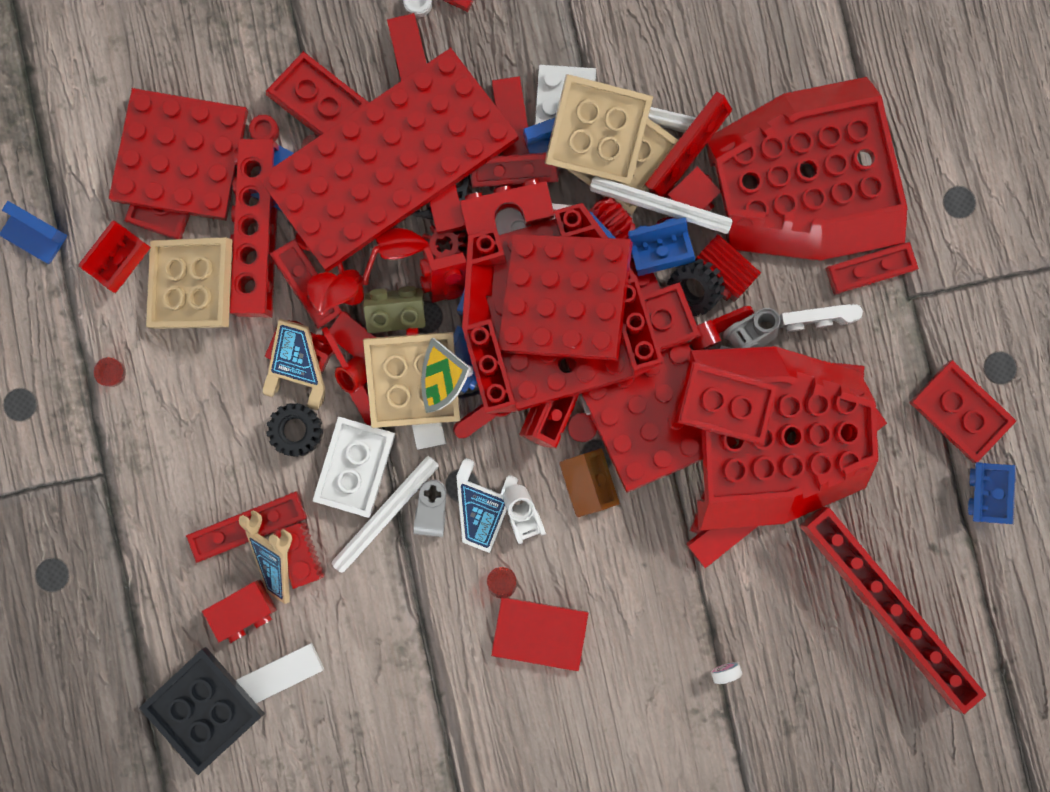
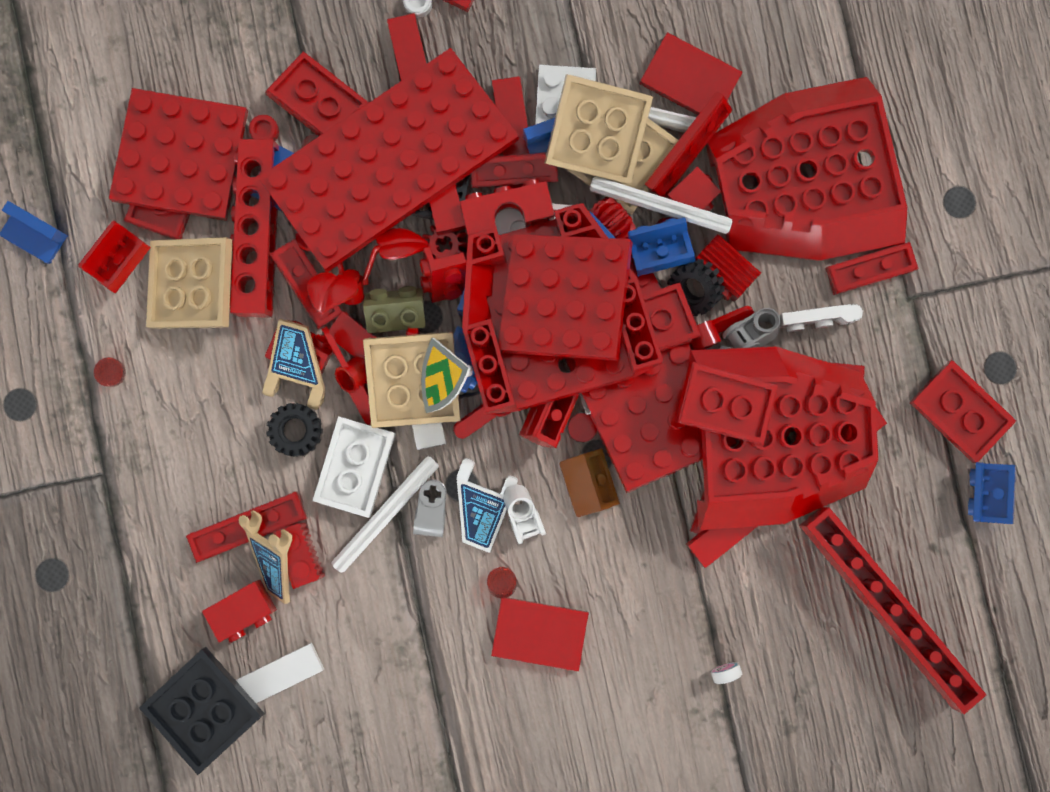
none -> red tile [639,32,743,115]

